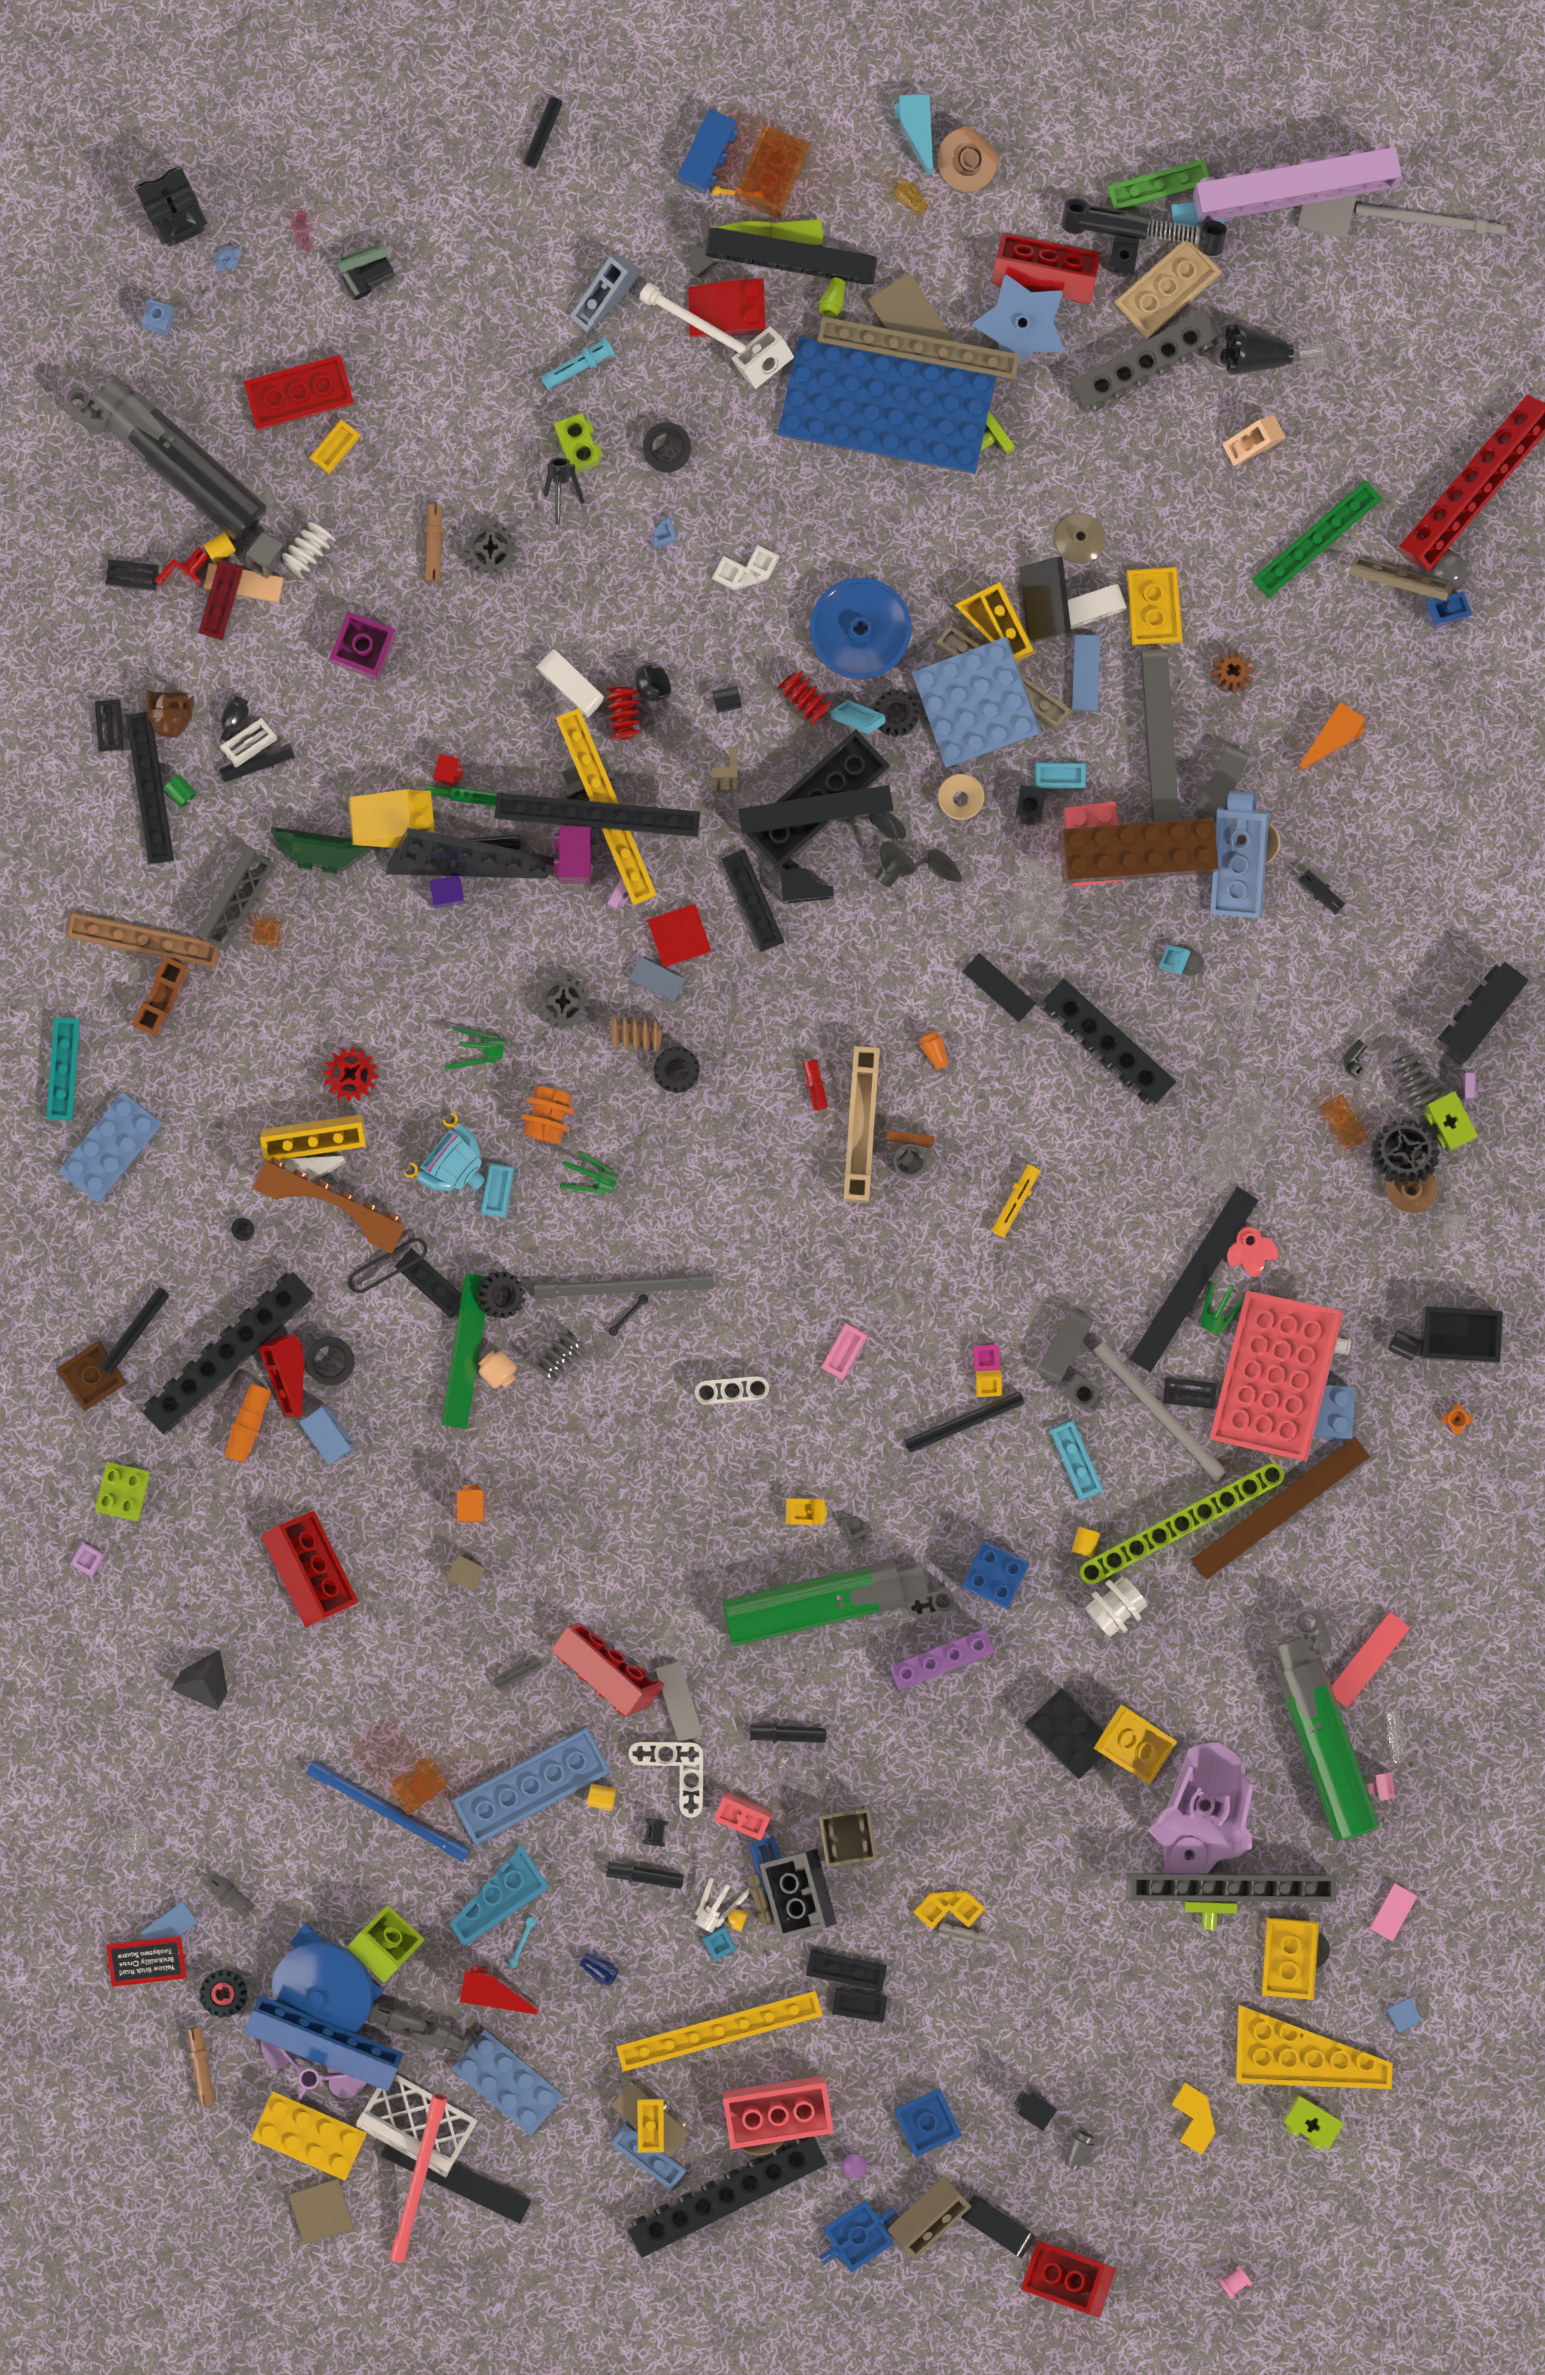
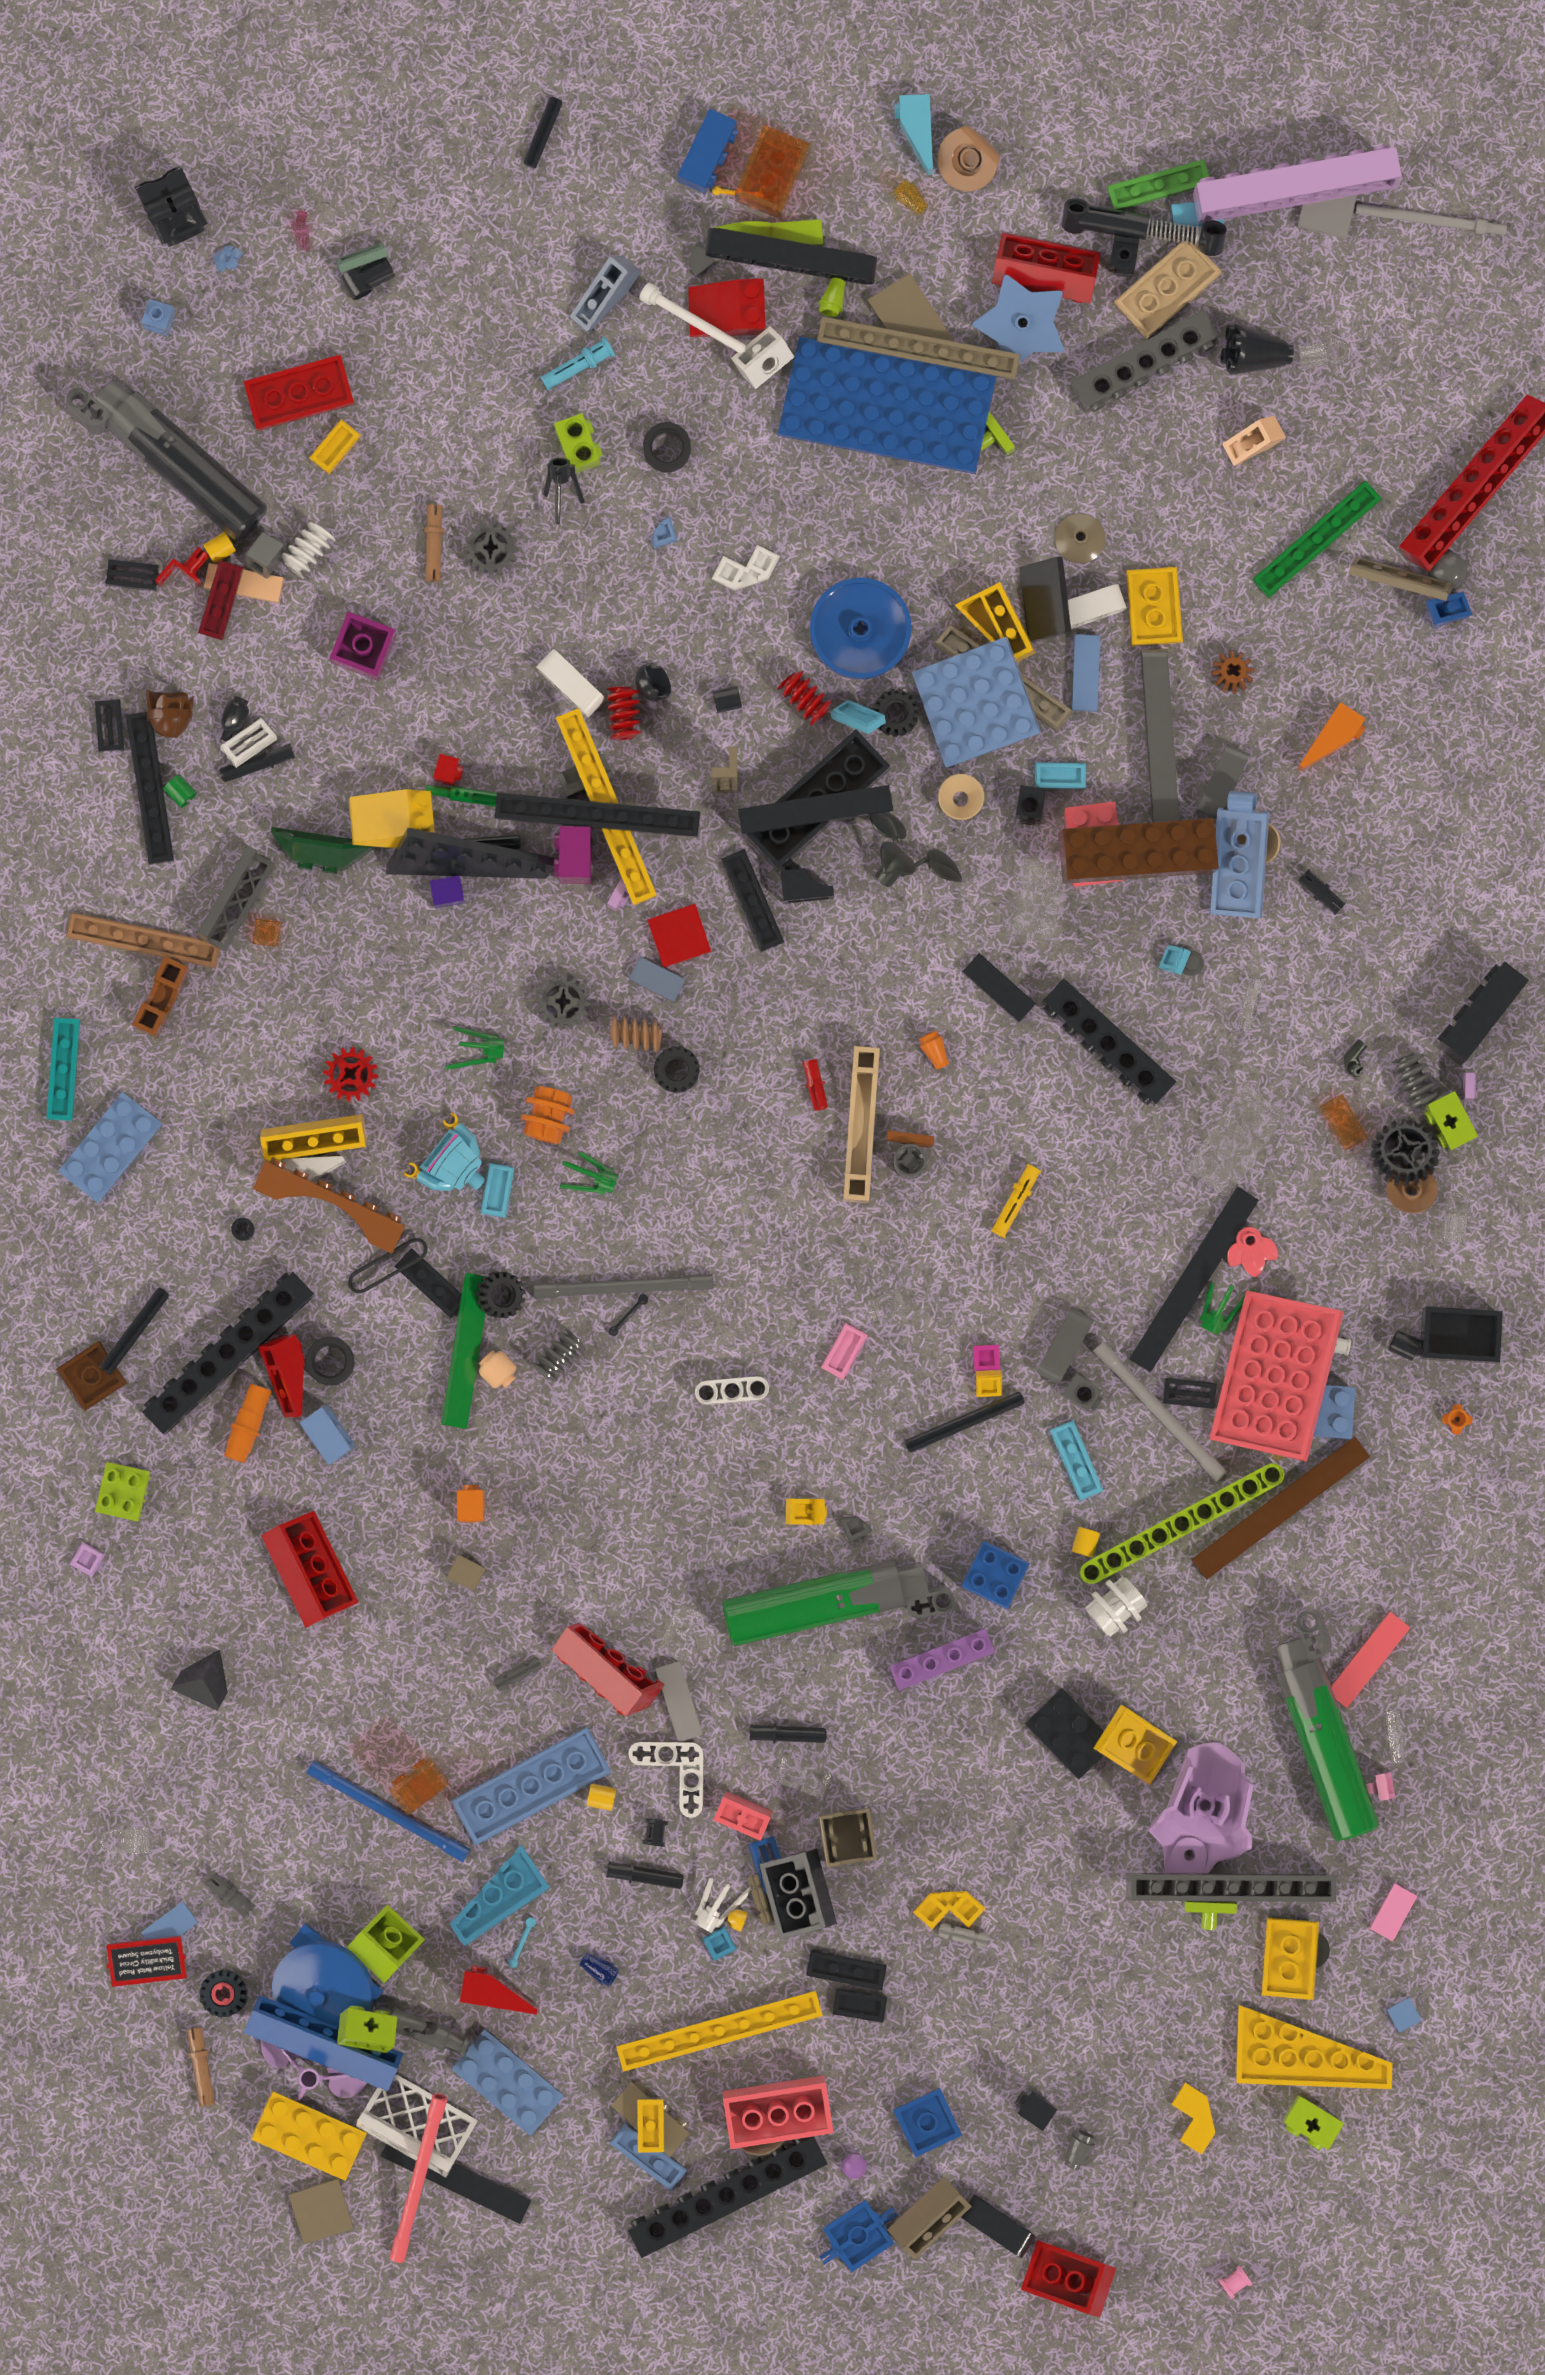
none -> lime brick [337,2006,397,2053]

